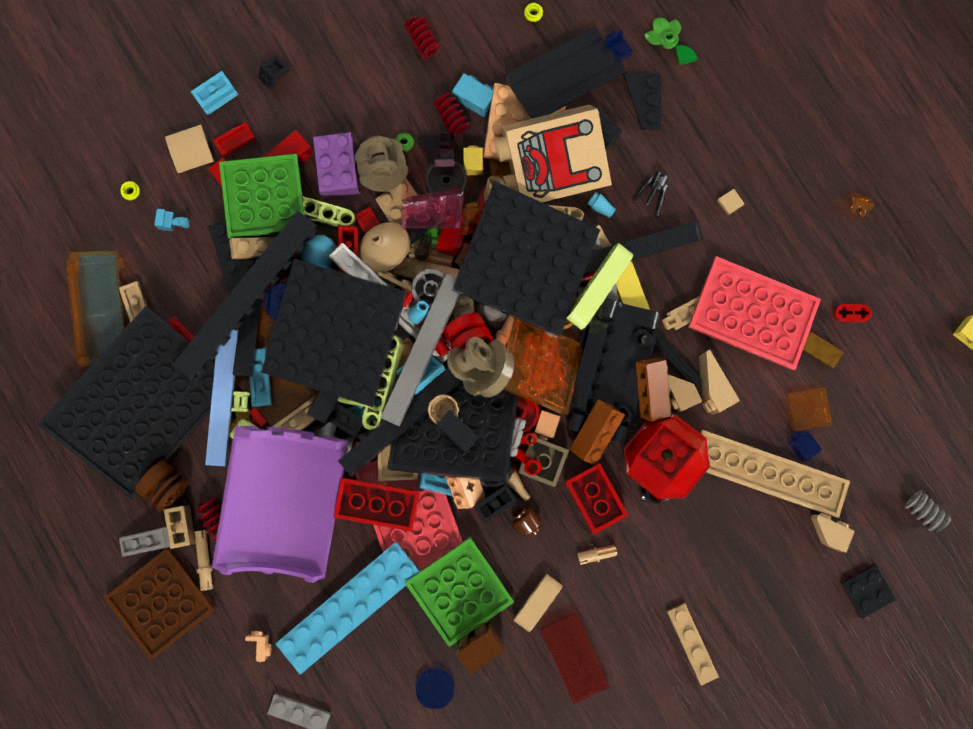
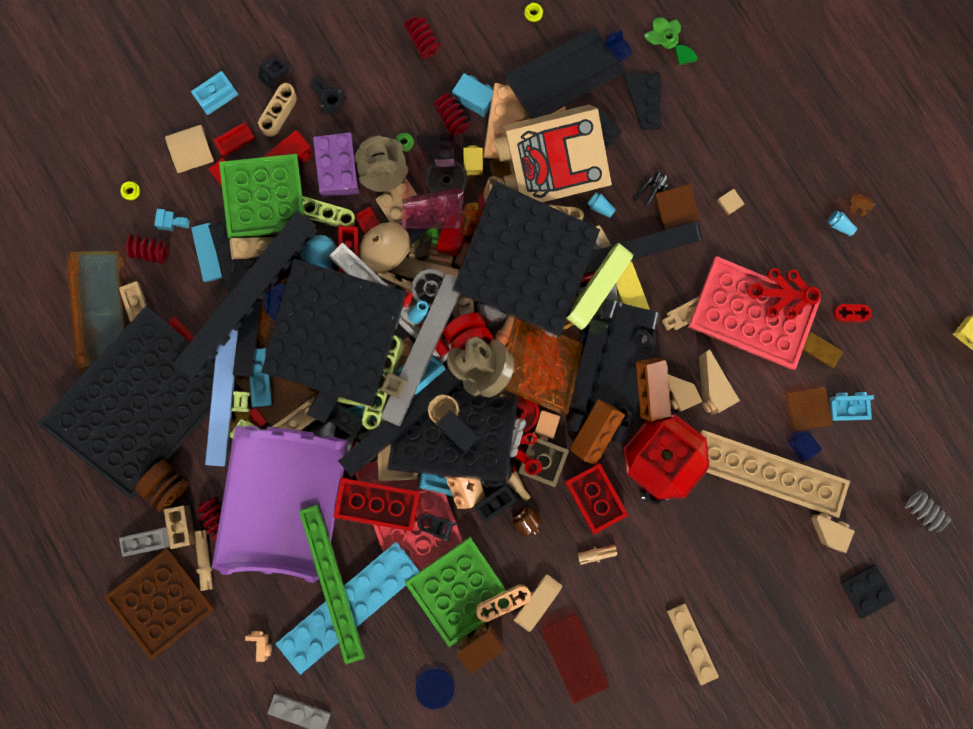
black axle [655,329,702,387] -> none
none -> dark red piece [125,233,169,264]
none -> medium azure tile [191,223,223,282]
none -> tan beam [258,83,297,137]
none -> bright green tile [299,504,365,664]
none -> black connector [309,76,347,115]
none -> dark tan tile [380,372,408,399]
none -> black piece [417,513,456,542]
none -> light nougat beam [476,585,531,622]
none -> reddish brown tile [654,184,700,231]
none -> red plant [747,268,821,320]
none -> medium azure cone [827,210,857,236]
none -> medium azure bracket [829,392,874,421]

